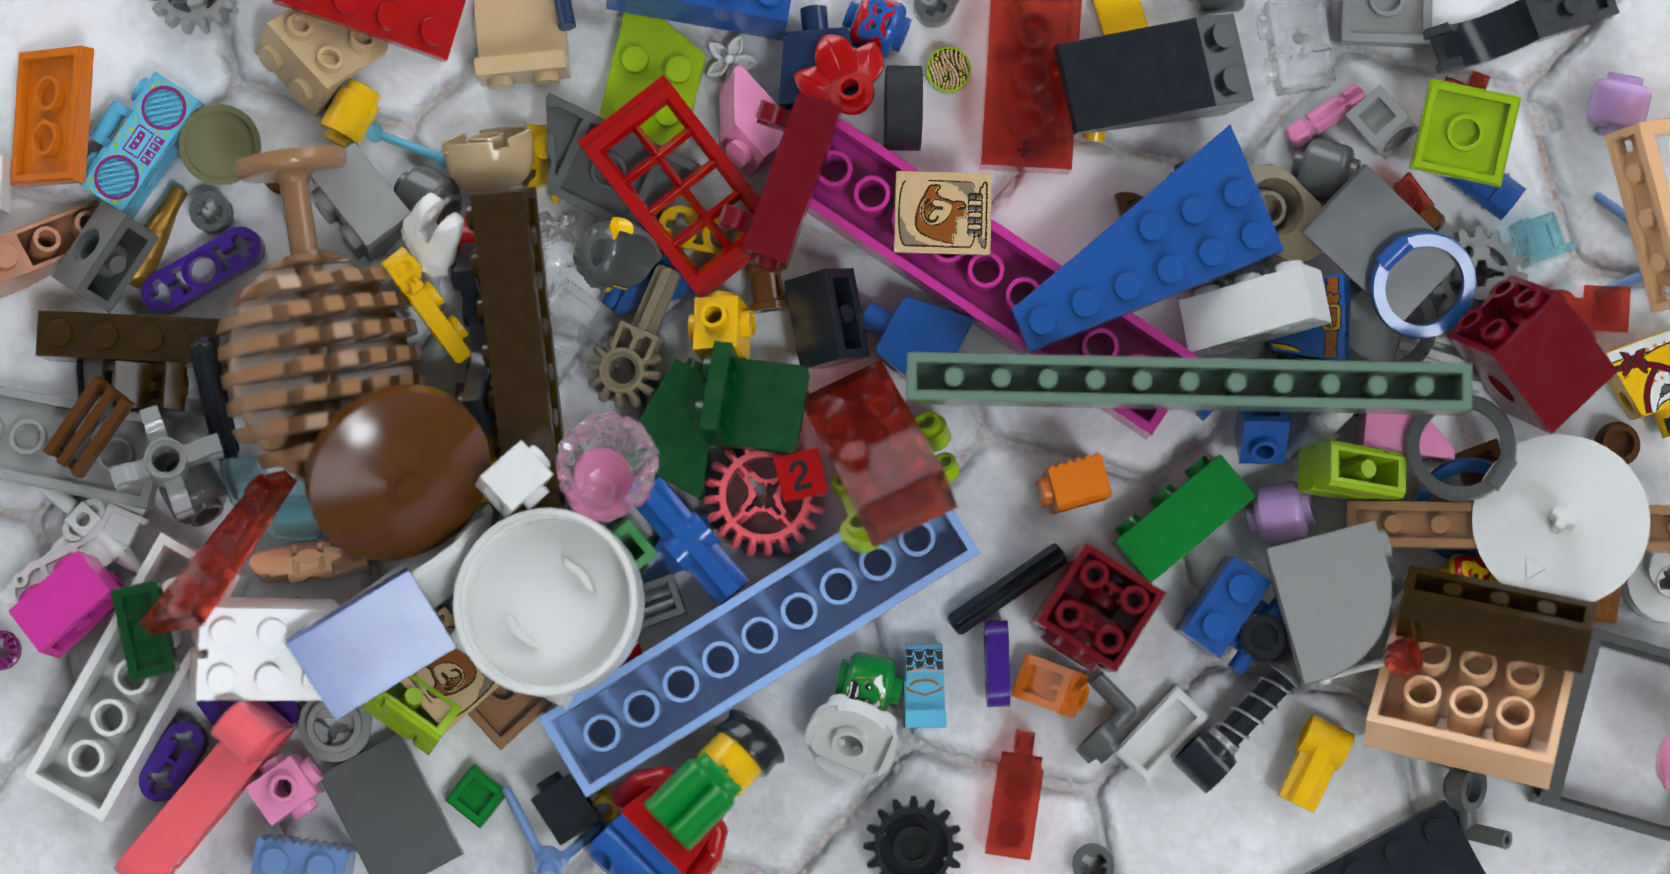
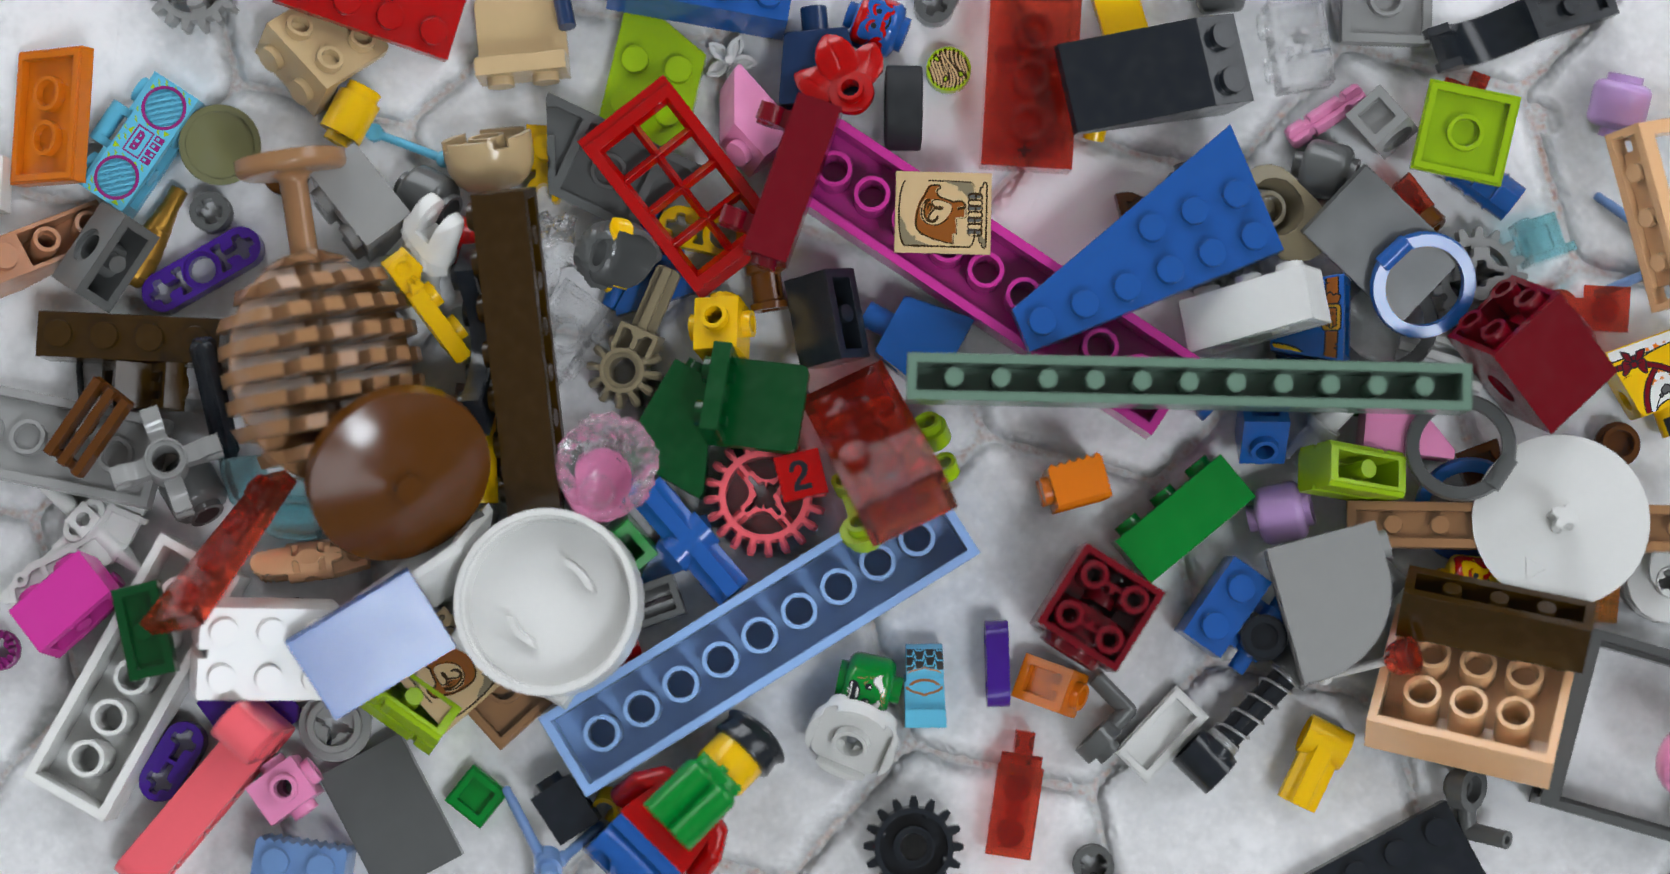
white brick [475,440,553,518] -> none
black axle [947,543,1068,635] -> none

